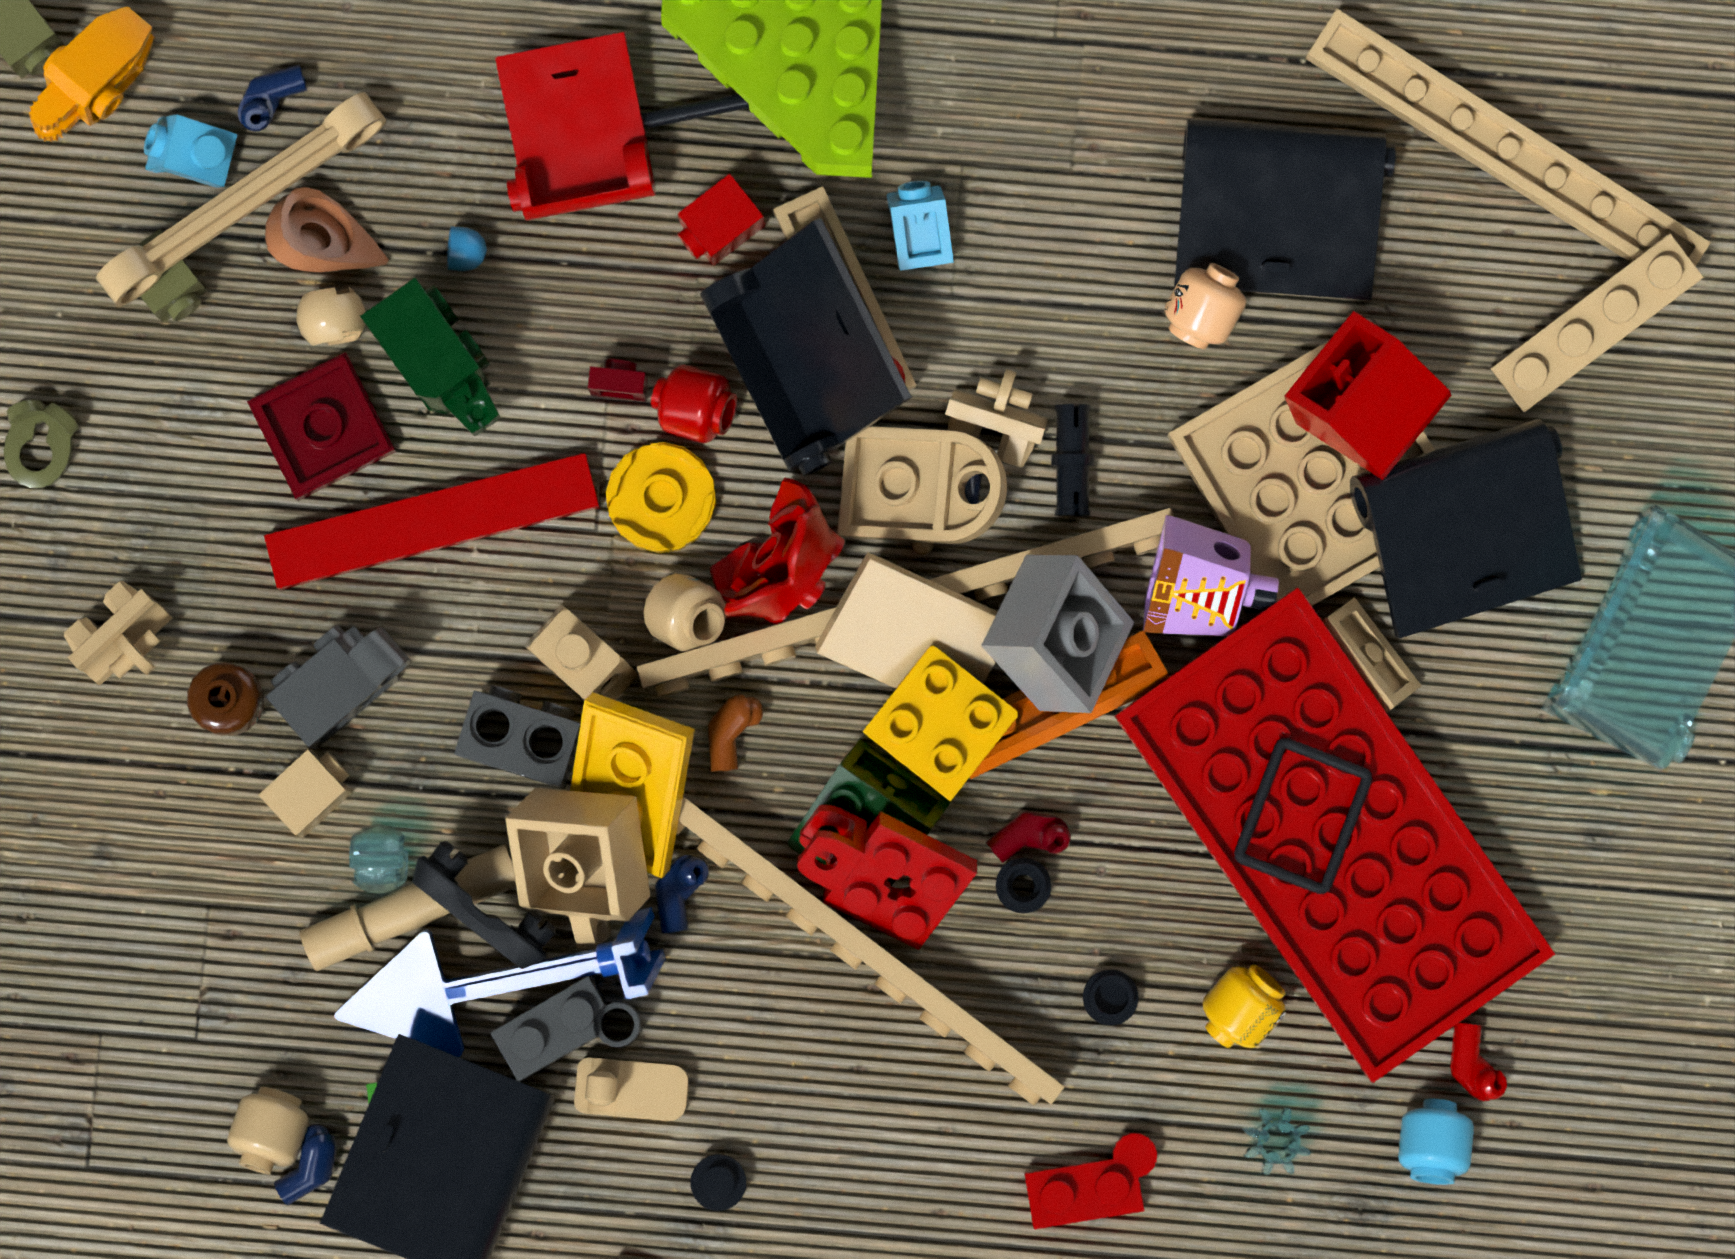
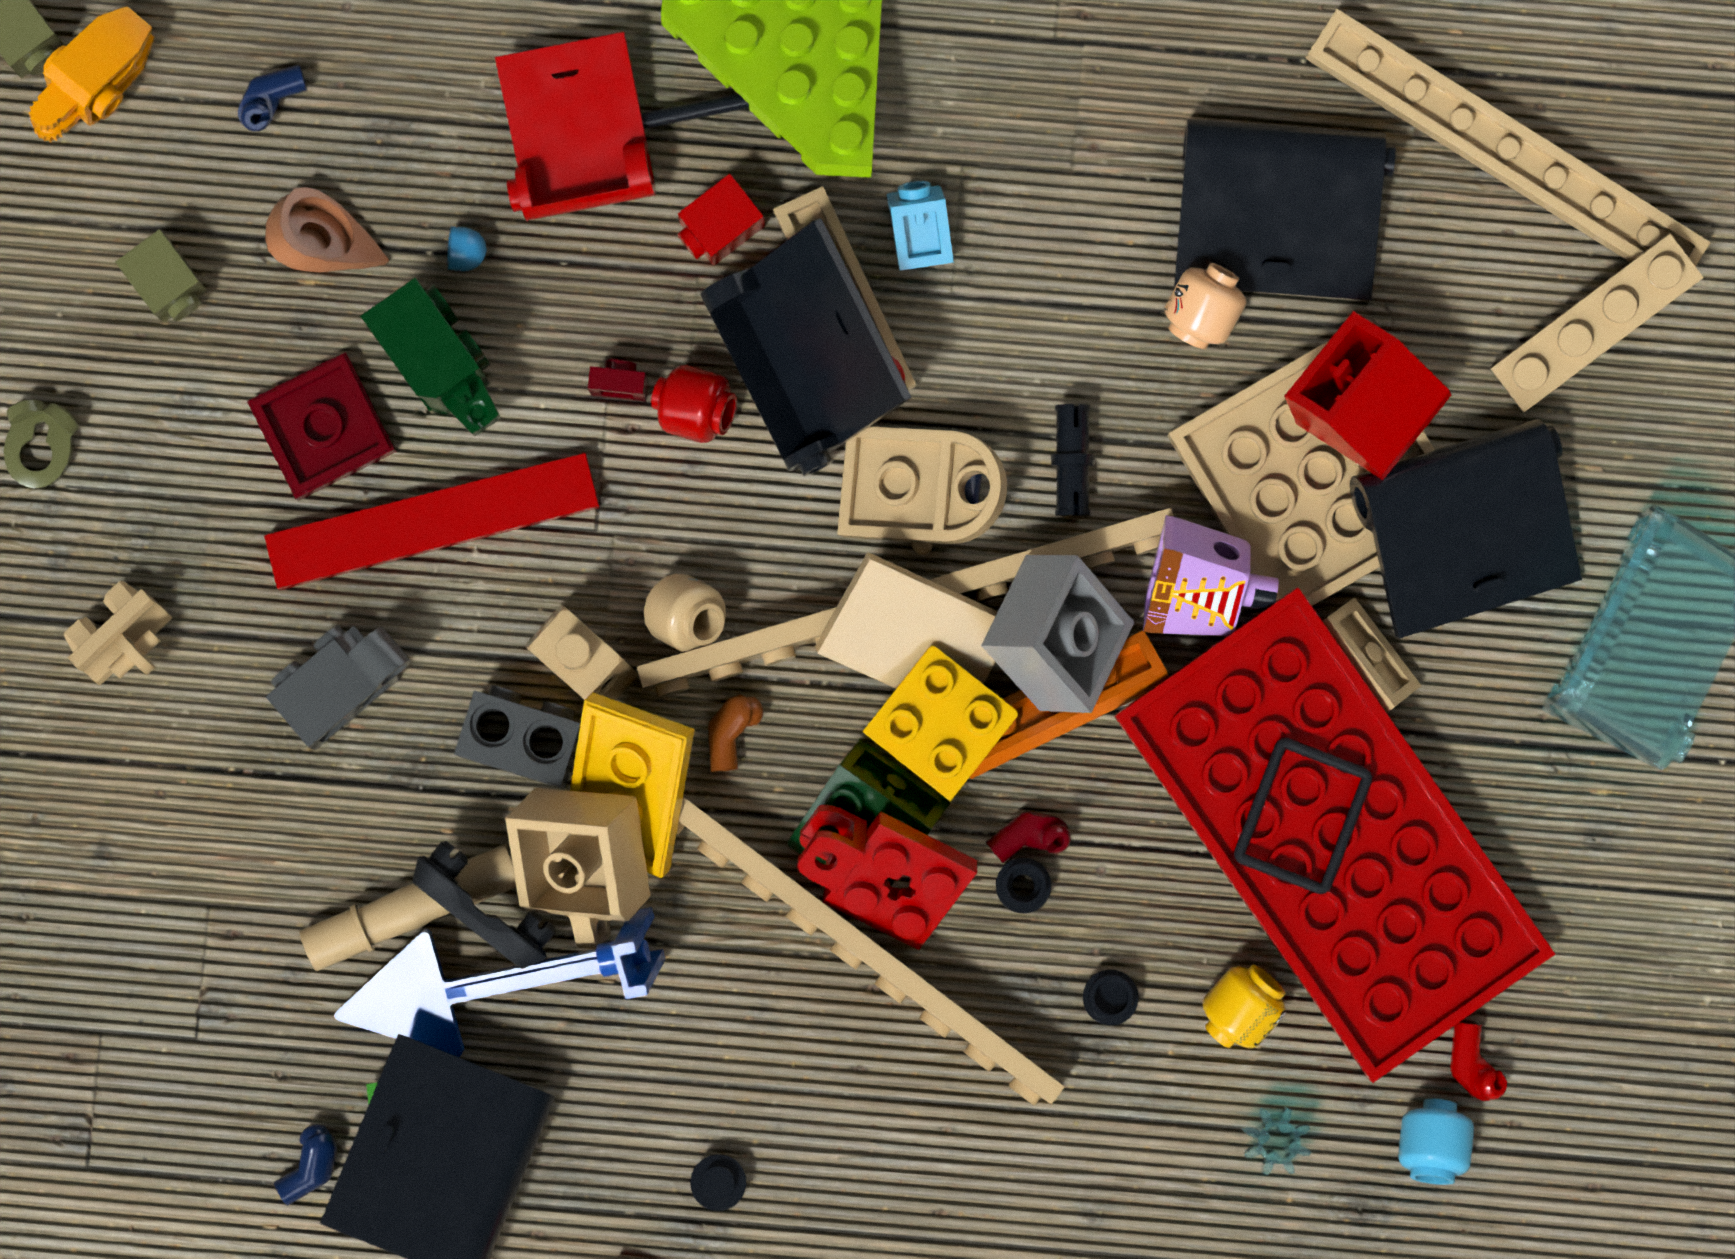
tan piece [96,92,386,306] -> none
medium azure bracket [144,114,238,188] -> none
reddish brown head [187,663,264,736] -> none
tan head [227,1087,309,1175] -> none
tan brick [259,749,353,838] -> none
tan piece [296,287,366,346] -> none
clear light blue piece [349,824,408,894] -> none
dark grey hinge [490,976,642,1082] -> none
tan piece [574,1057,689,1121] -> none
yellow tile [606,442,717,553] -> none
dark blue arm [655,854,709,934] -> none
red brick [709,477,845,625] -> none
tan hips [945,369,1049,467] -> none
red hinge [1024,1133,1157,1230] -> none

